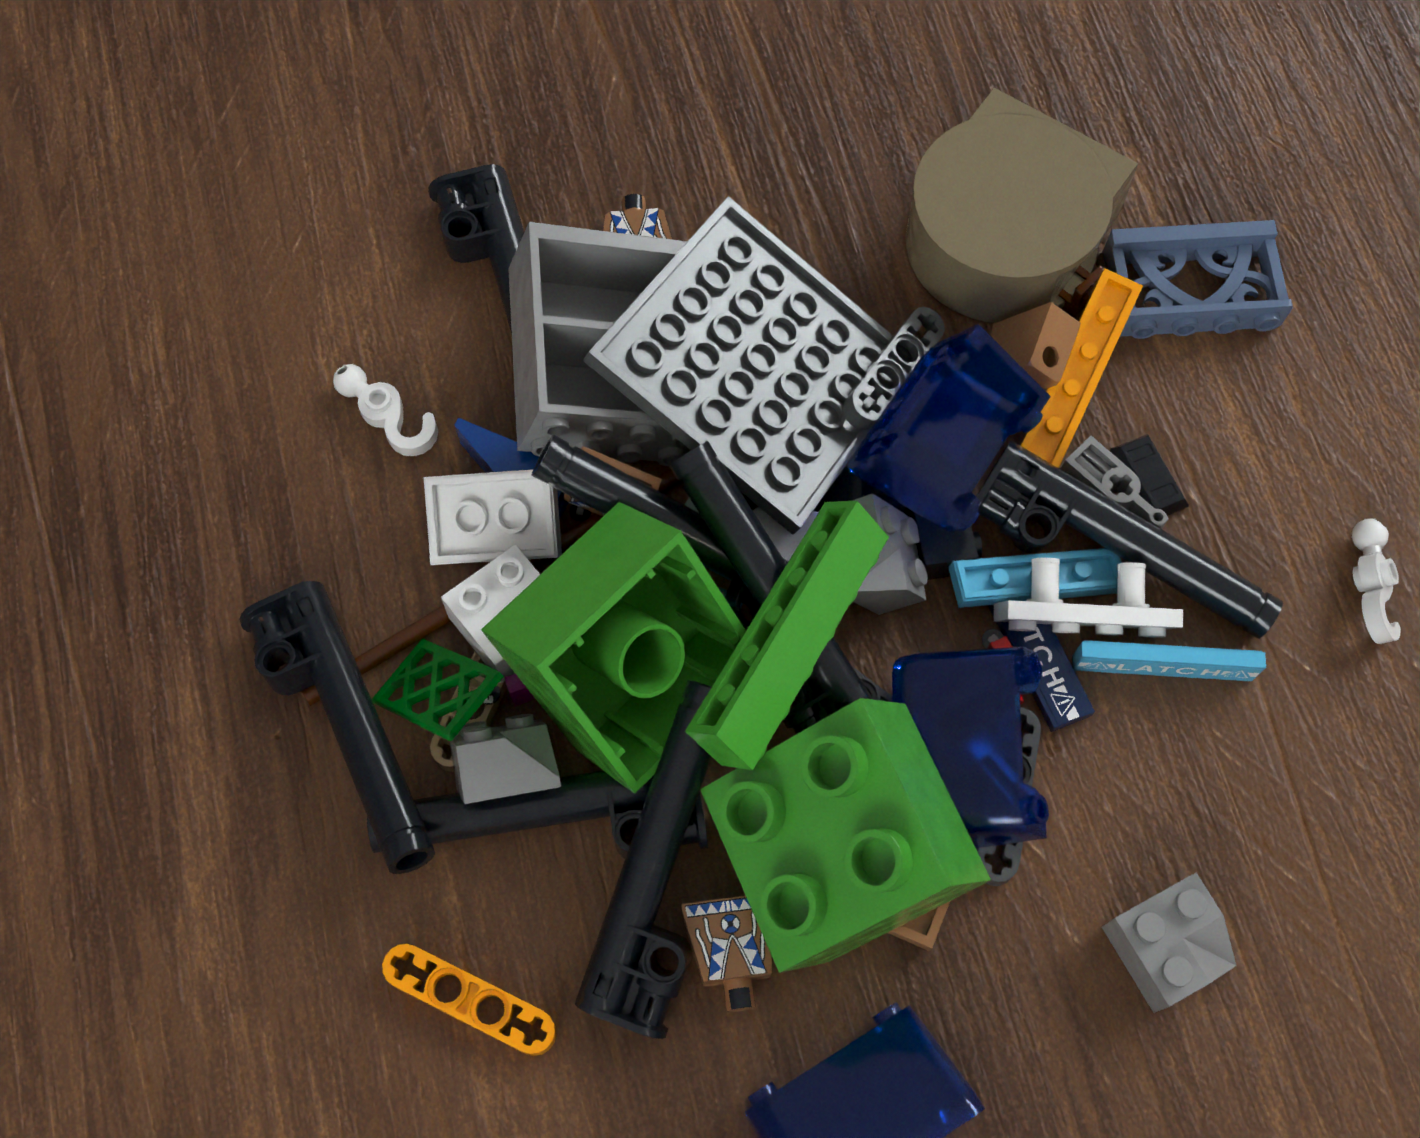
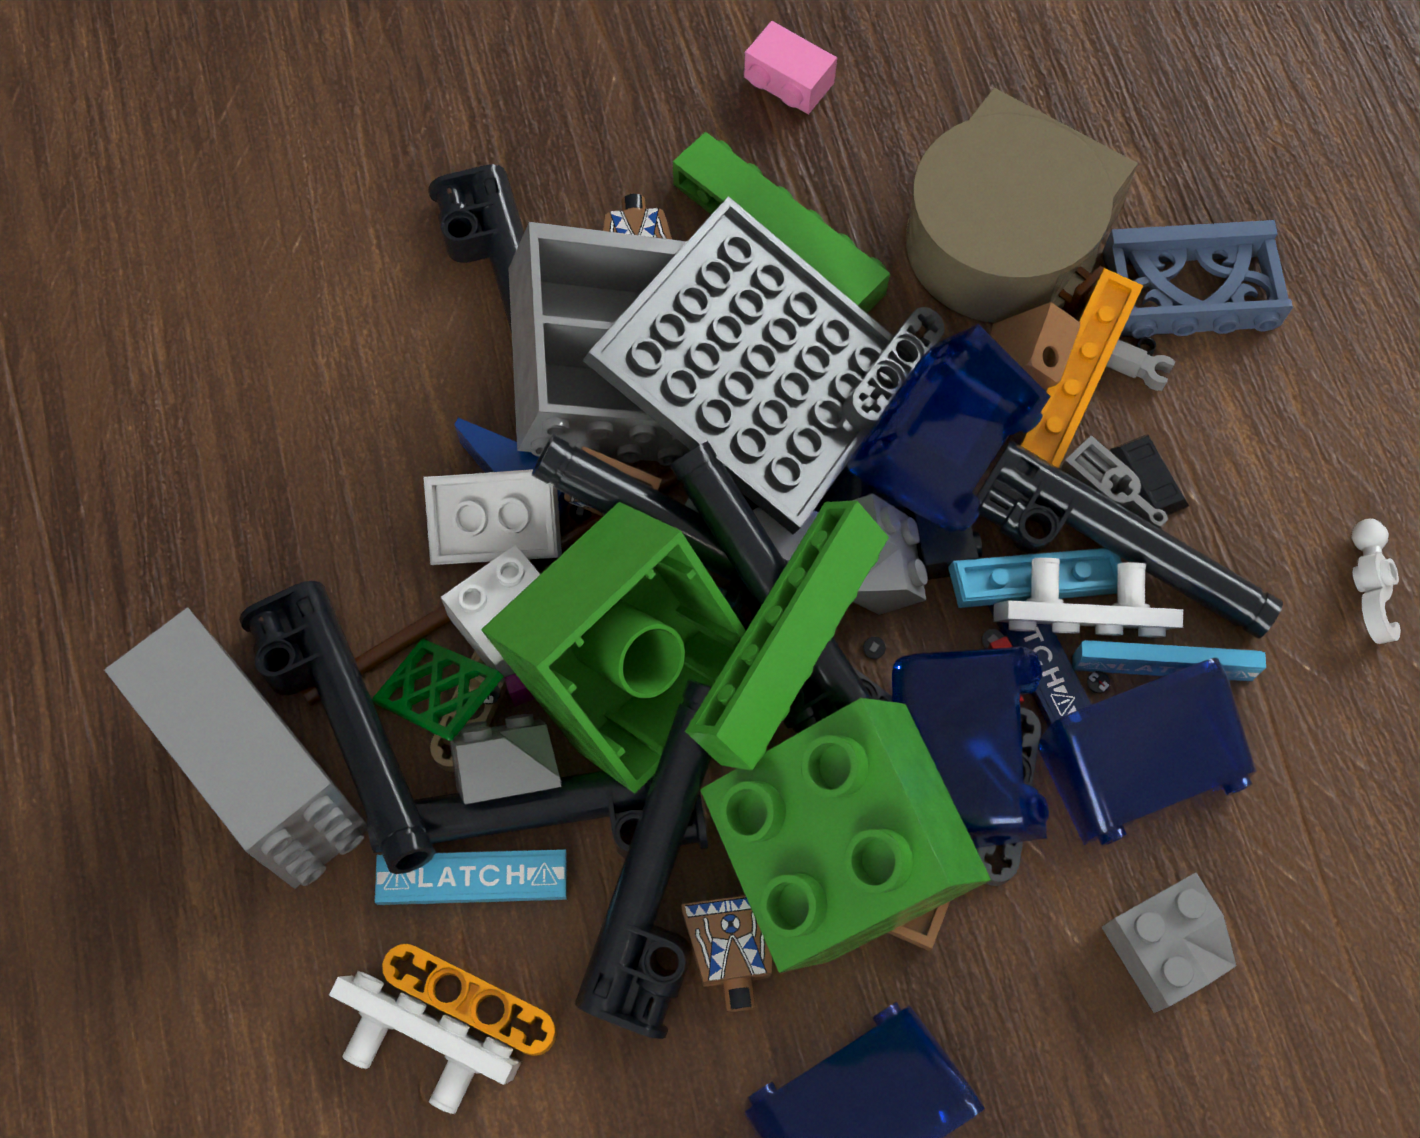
white piece [333,364,438,456] -> none
none -> light grey container [104,607,368,889]
none -> white plate [329,971,521,1114]
none -> medium azure tile [375,849,567,905]
none -> bright green brick [673,132,890,313]
none -> bright pink brick [744,21,837,115]
none -> black piece [863,637,886,659]
none -> clear blue windscreen [1038,658,1257,846]
none -> black piece [1087,671,1110,693]
none -> light grey bar [1106,339,1175,391]
none -> black piece [1136,337,1156,356]

